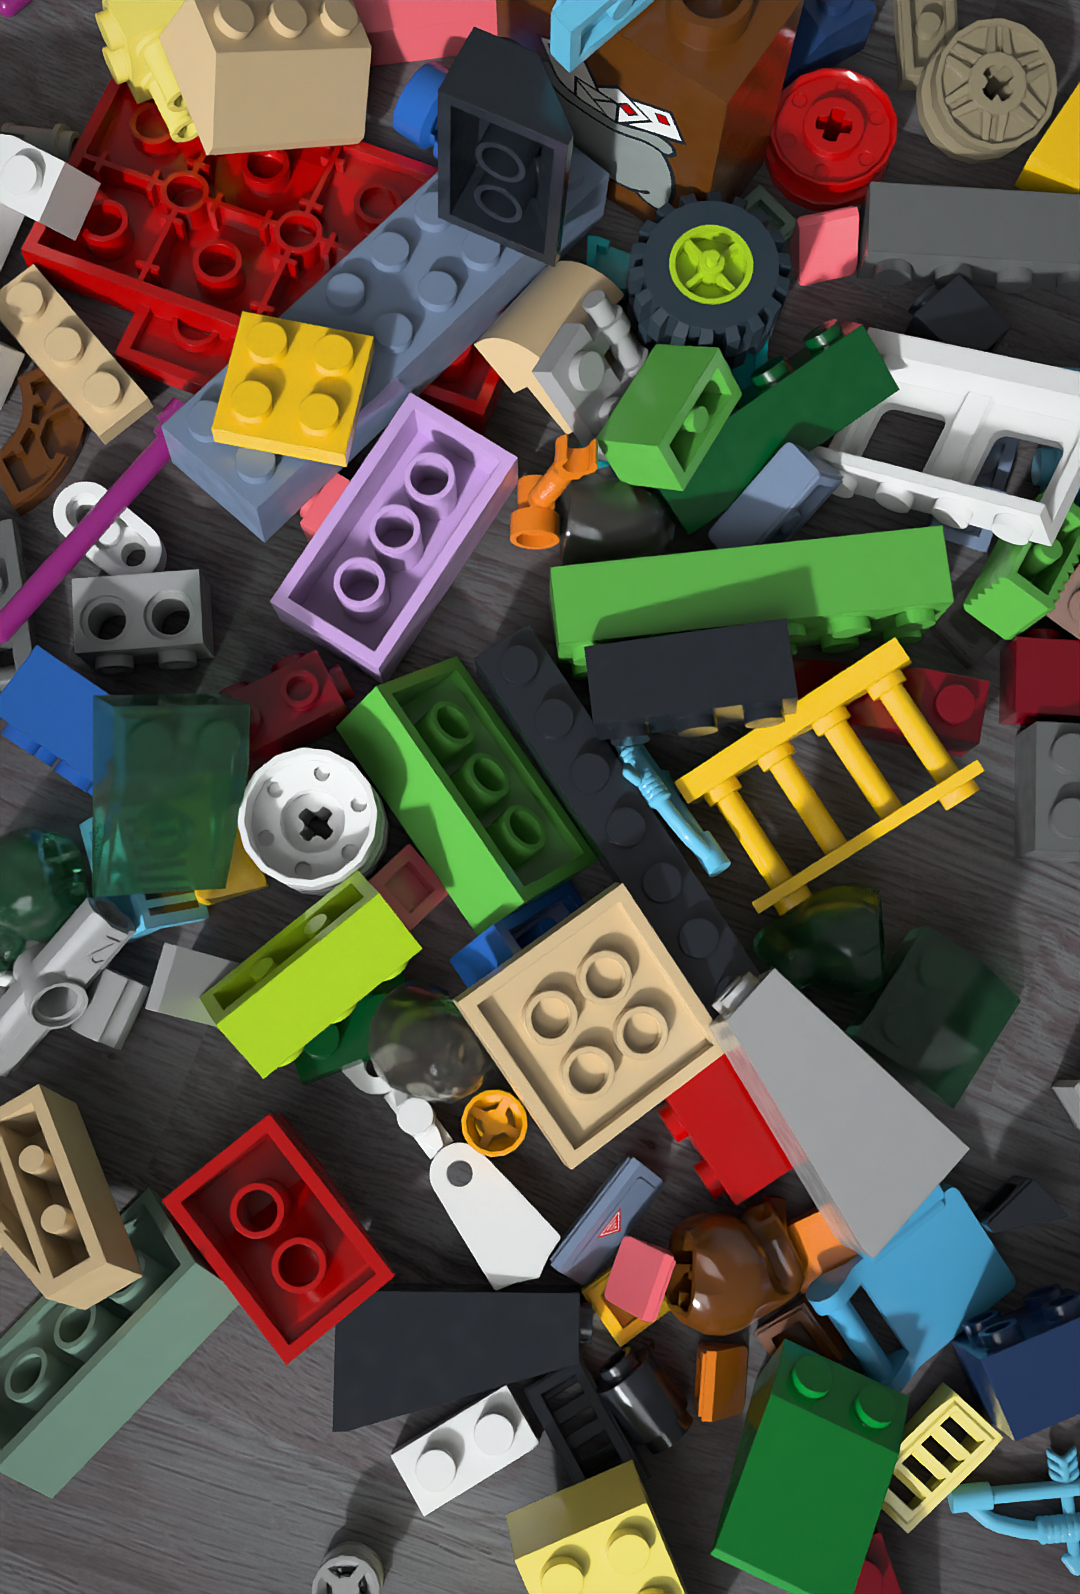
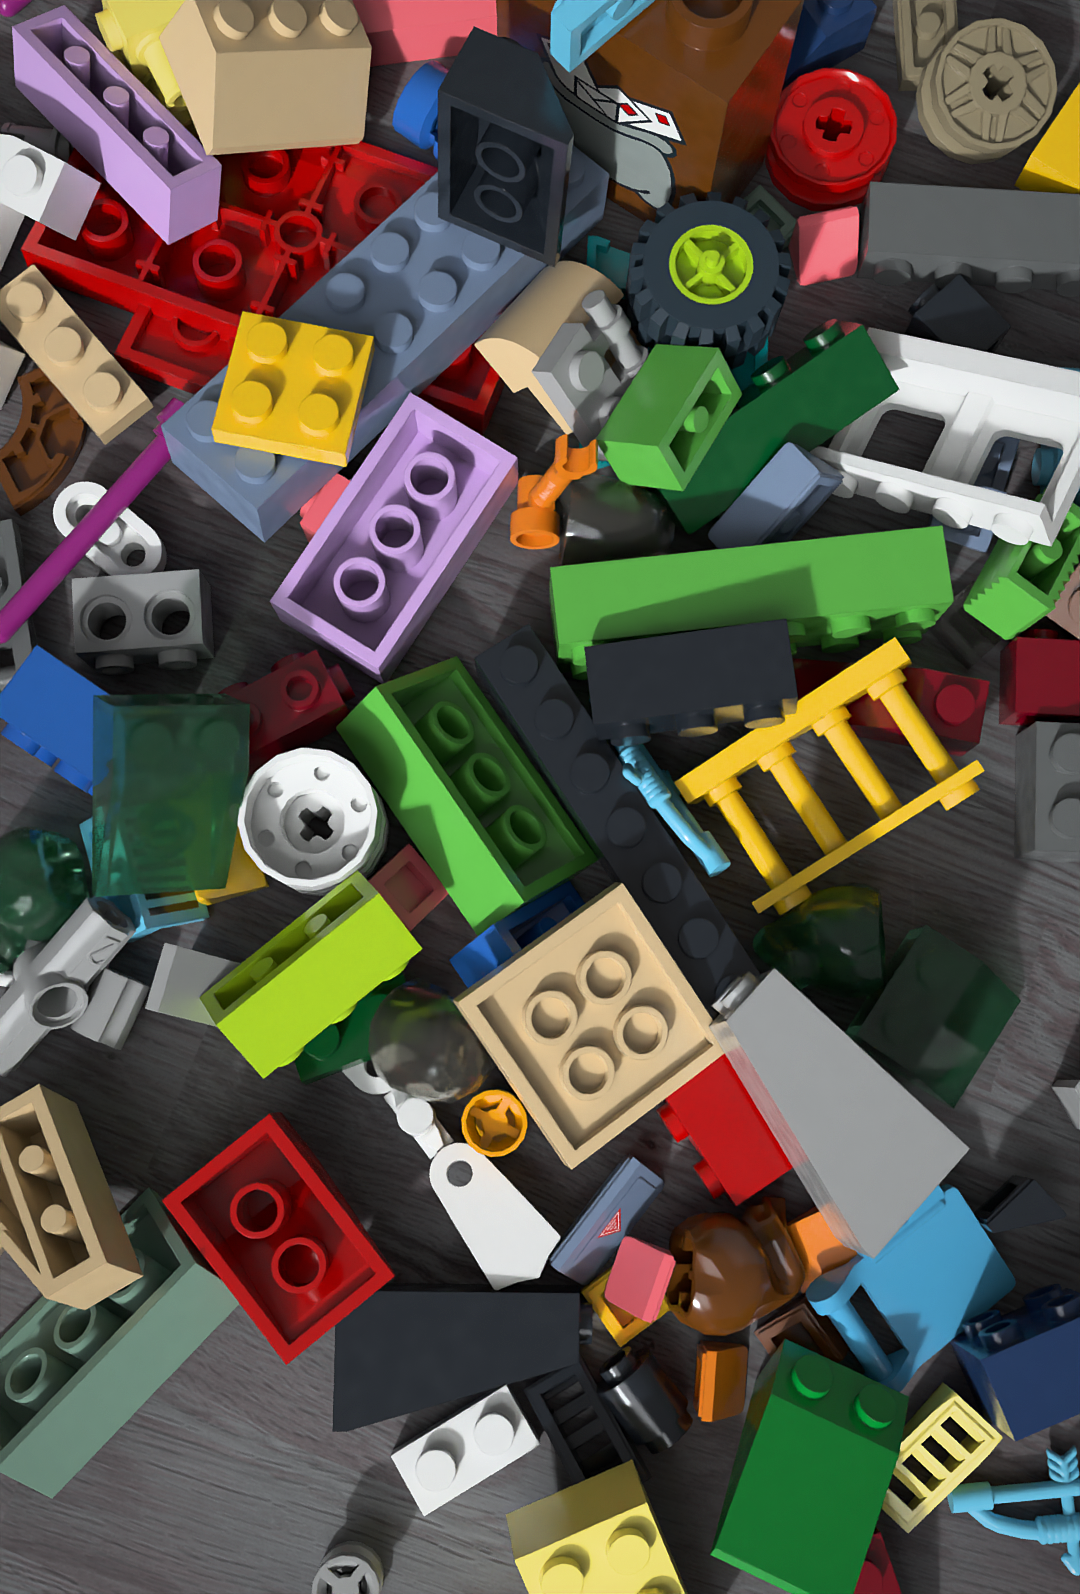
none -> lavender brick [12,5,222,245]

